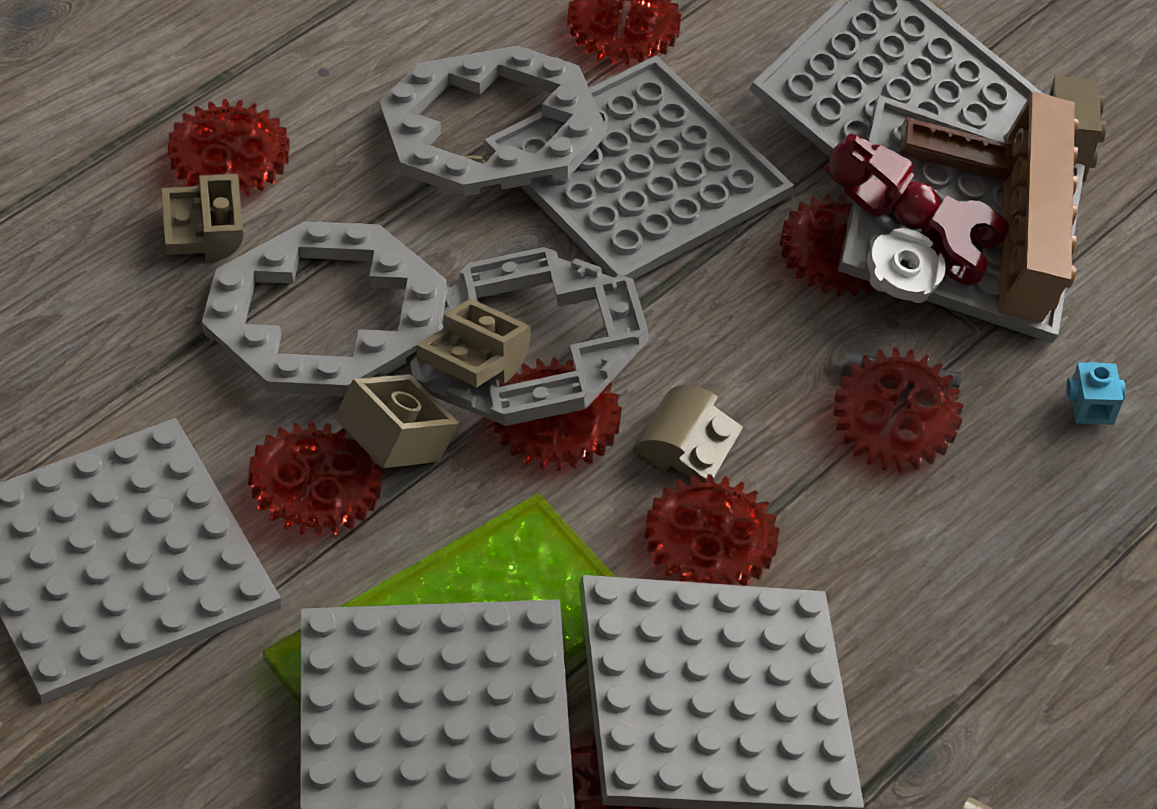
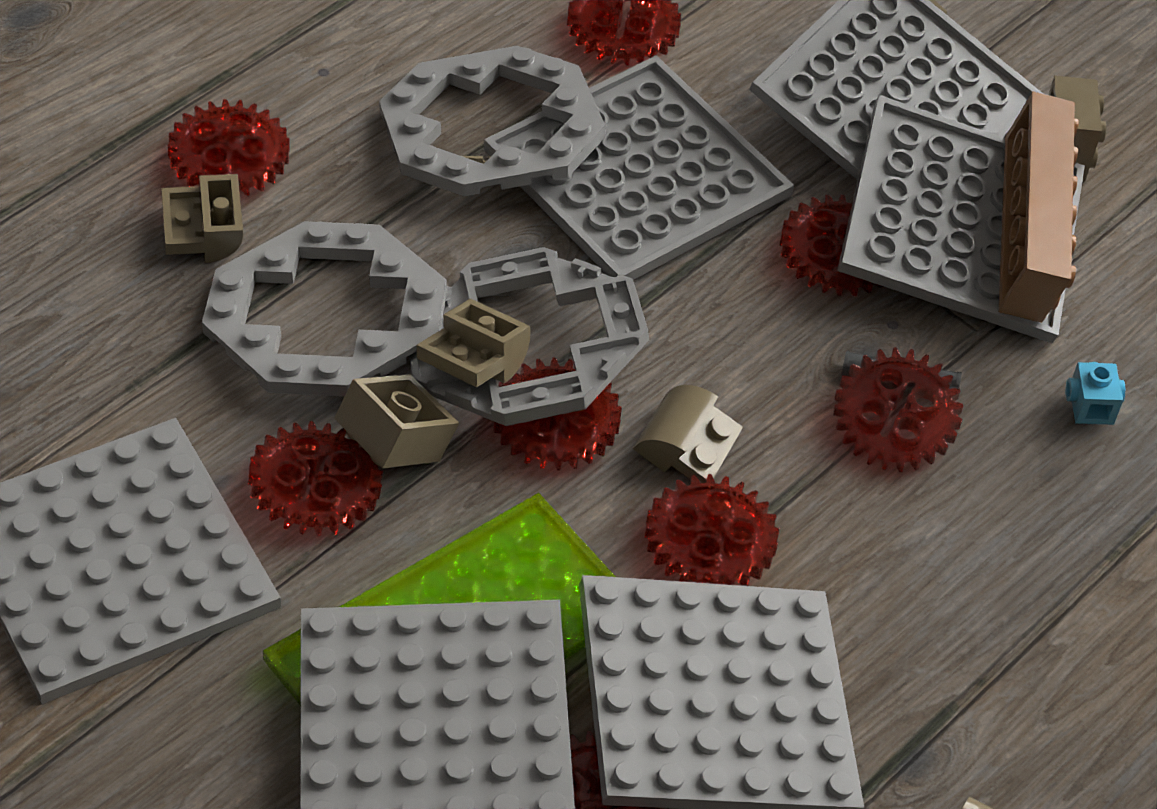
dark red piece [824,134,1009,286] -> none
white plate [867,228,946,303] -> none
reddish brown plate [900,117,1012,181] -> none

